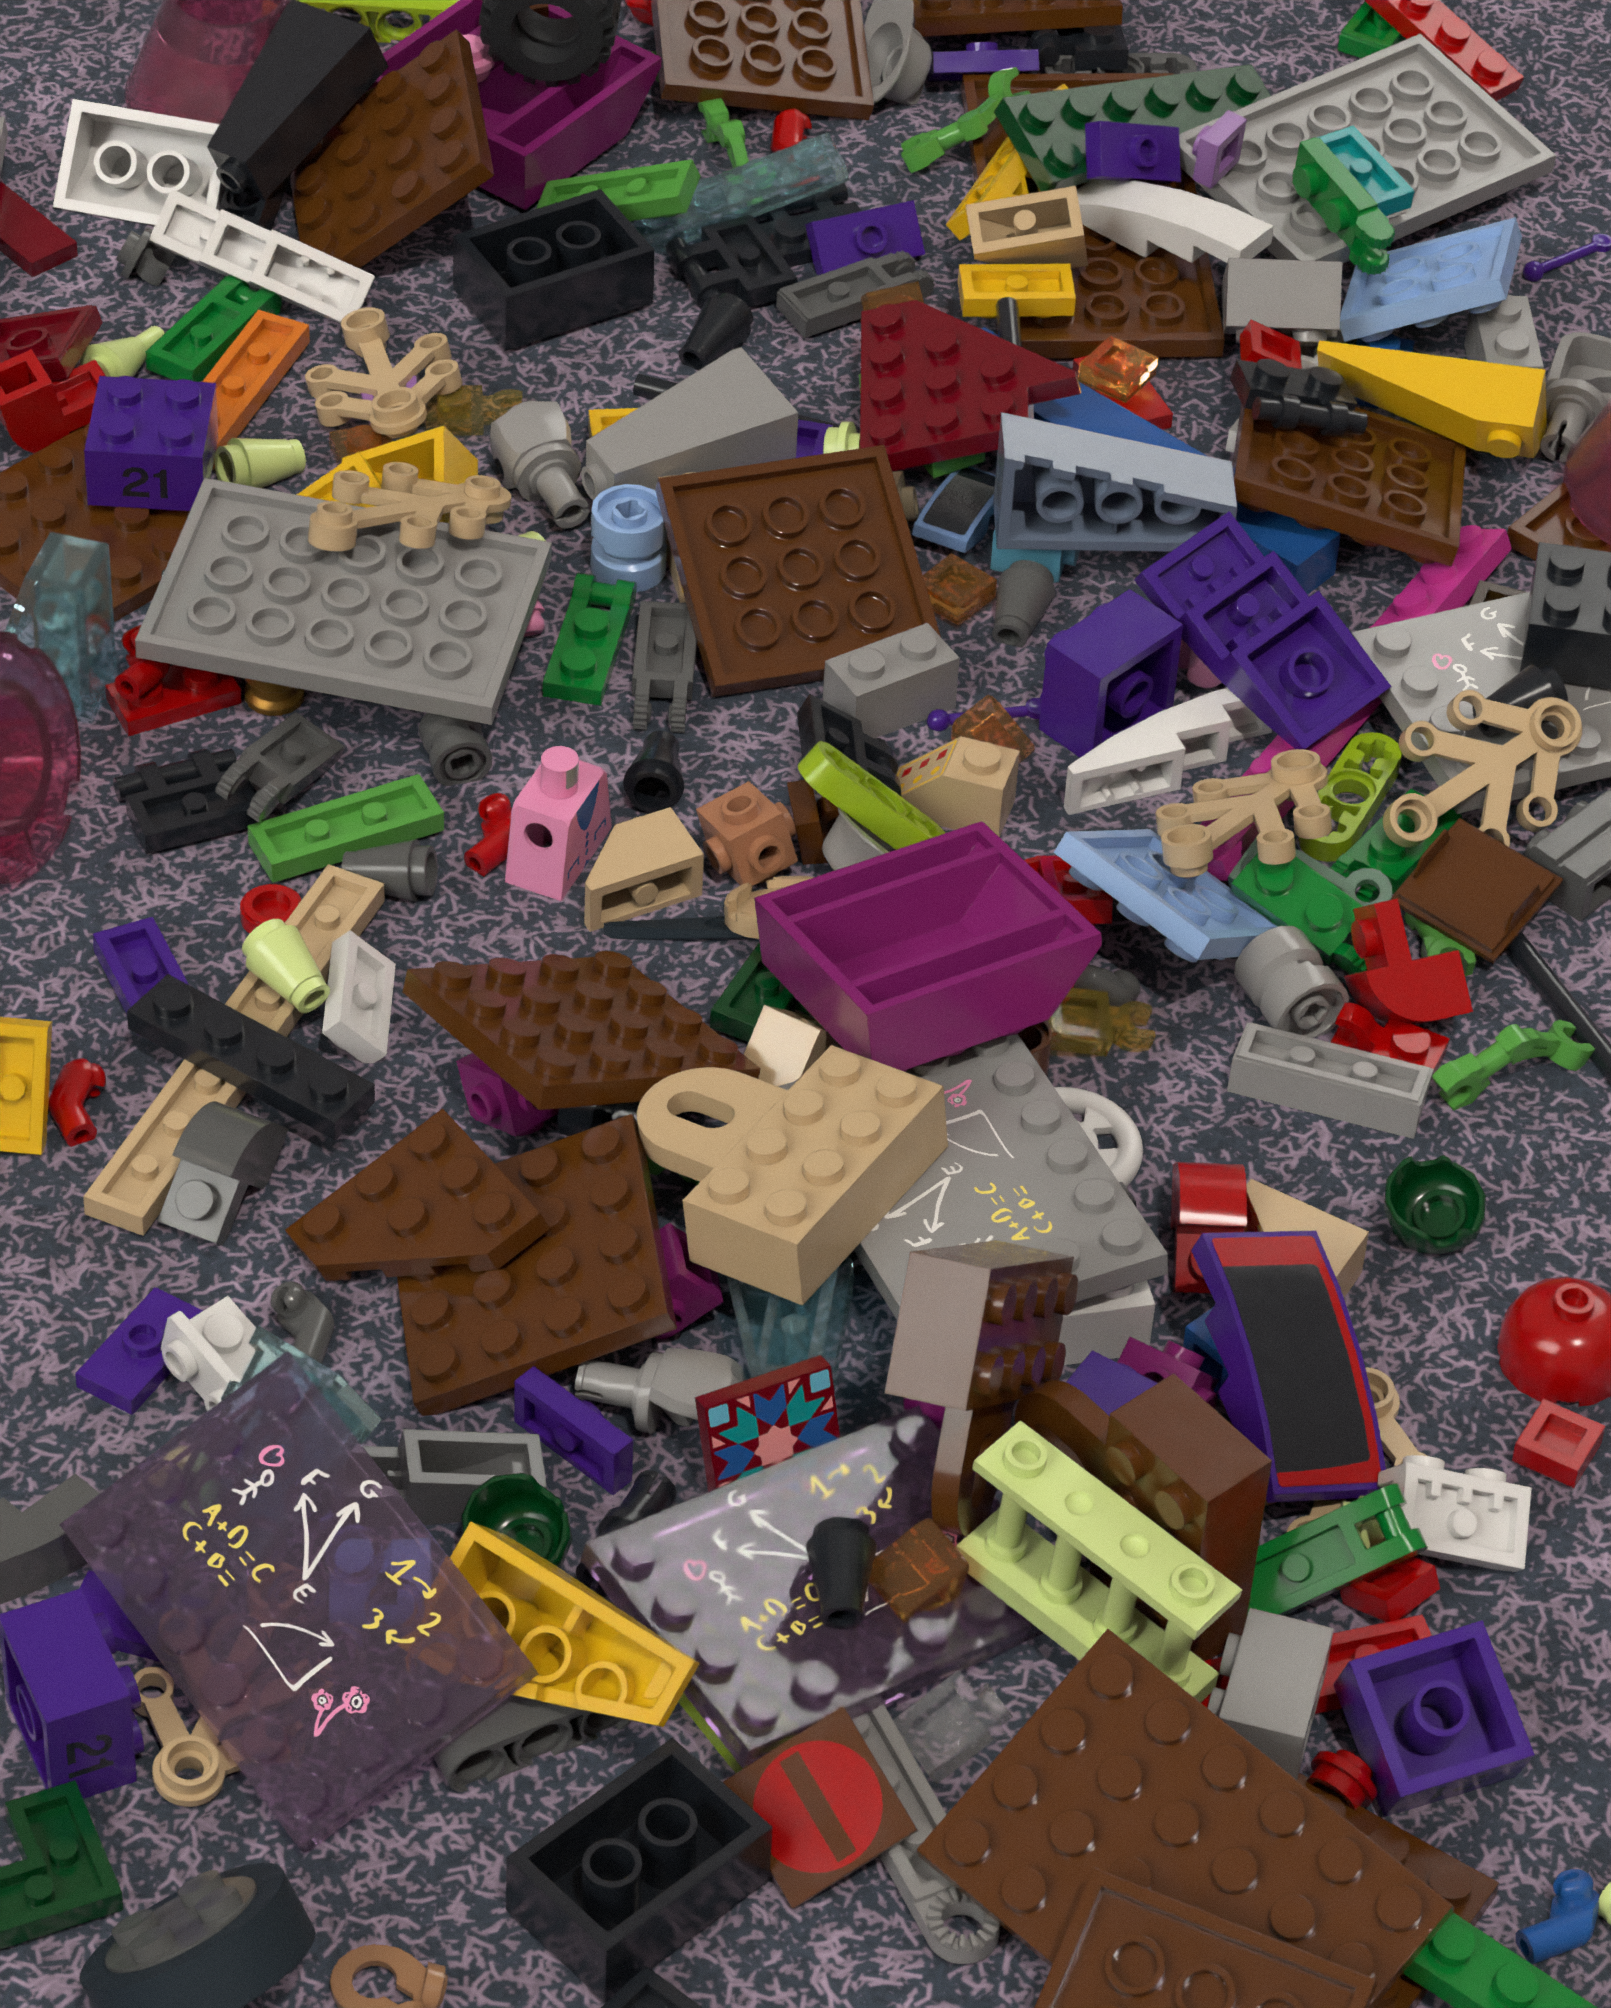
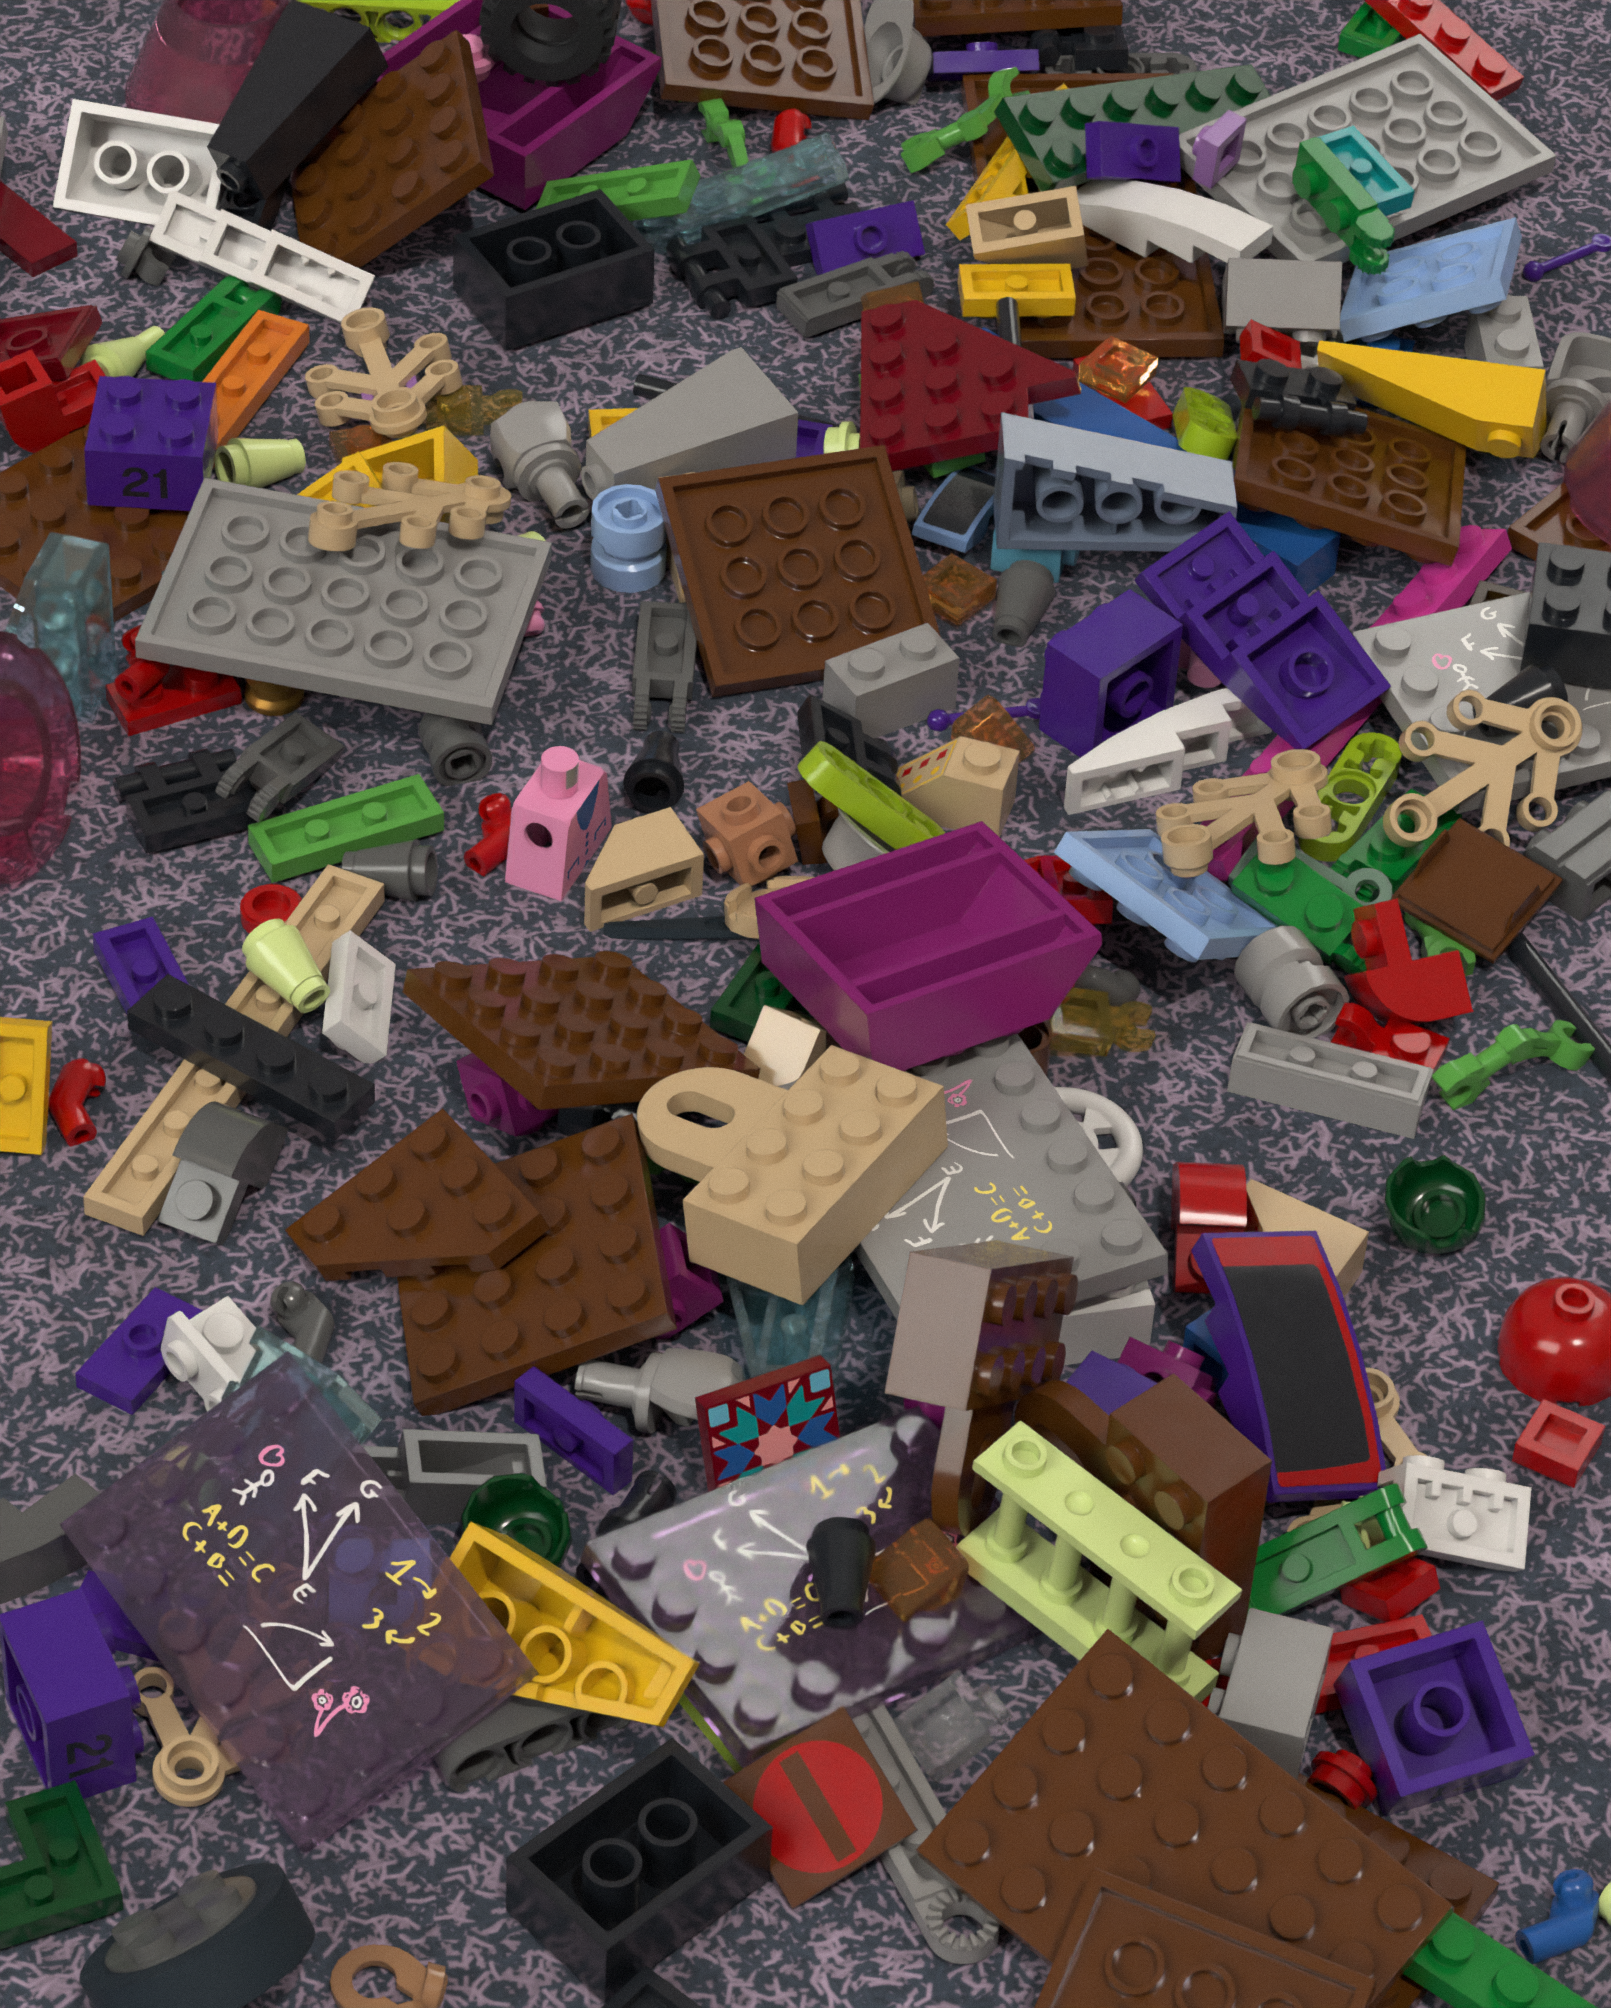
green plate [542,573,637,706] -> none
black cone [678,293,753,371] -> none
none -> lime beam [1173,387,1237,460]

